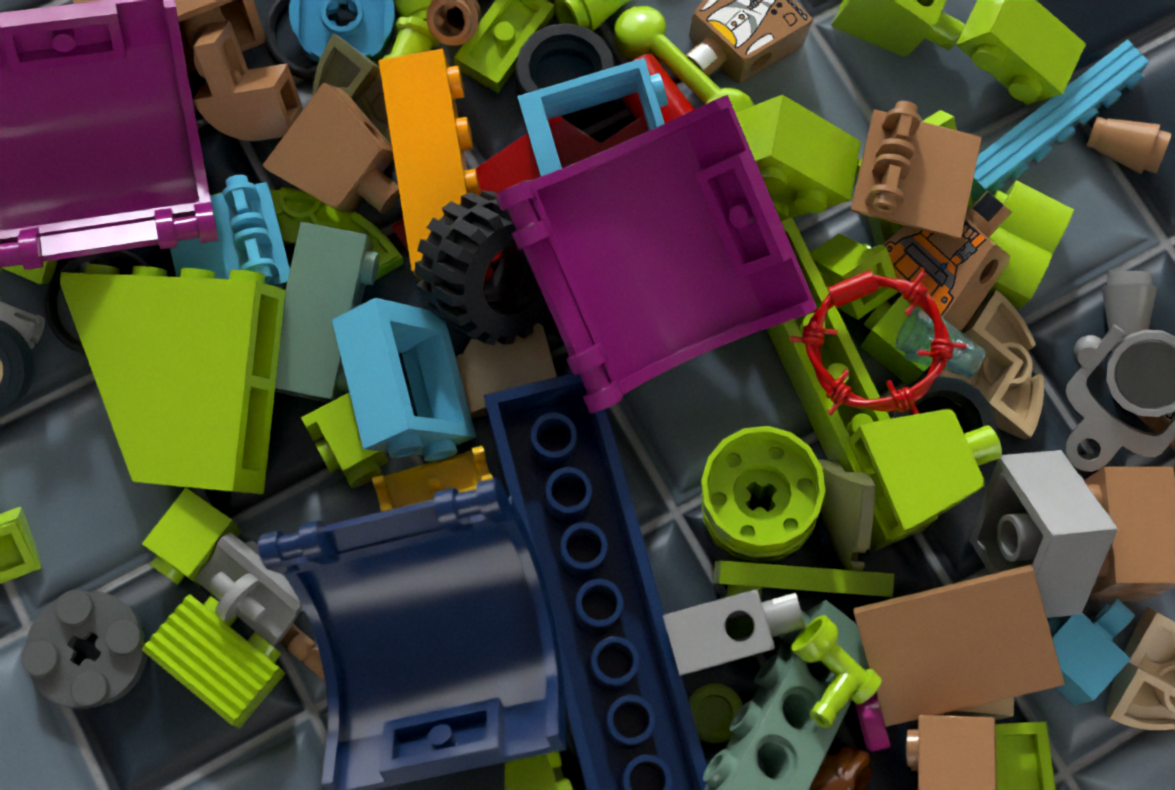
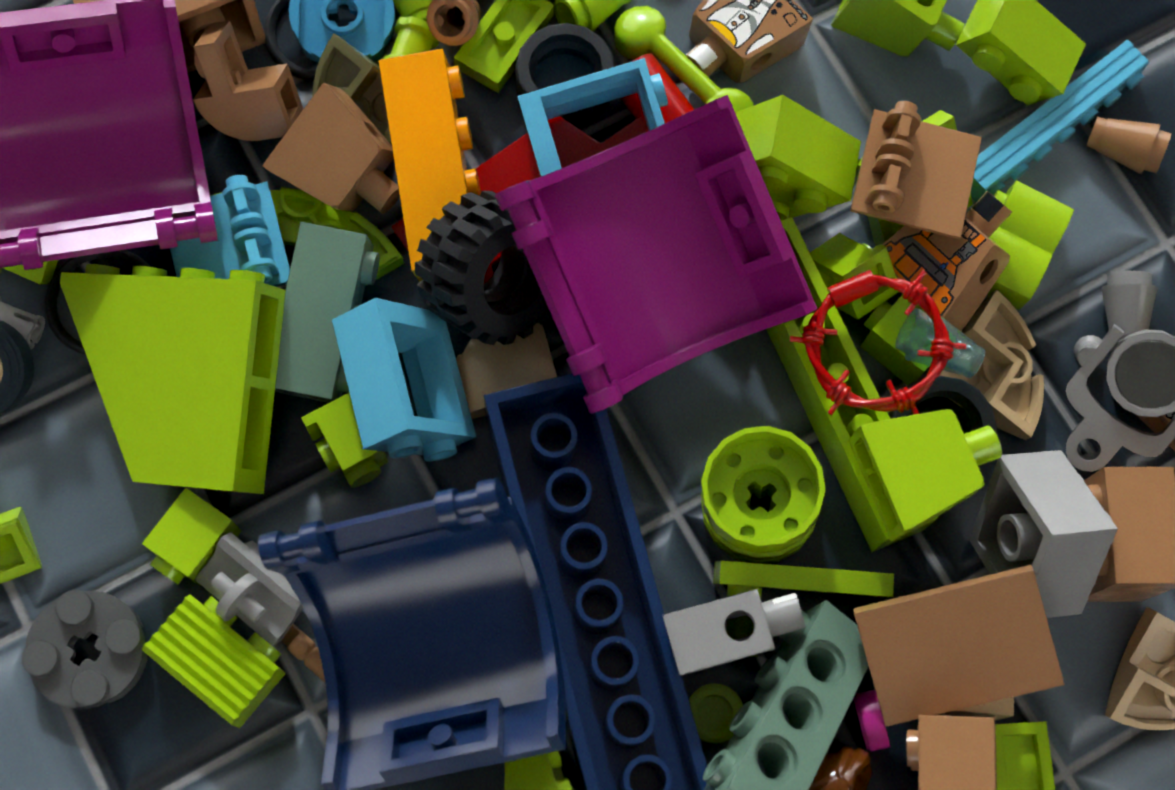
yellow hinge [372,445,493,512] -> none
lime piece [792,615,882,728] -> none
olive brick [818,459,876,571] -> none
medium azure brick [1047,599,1135,706] -> none

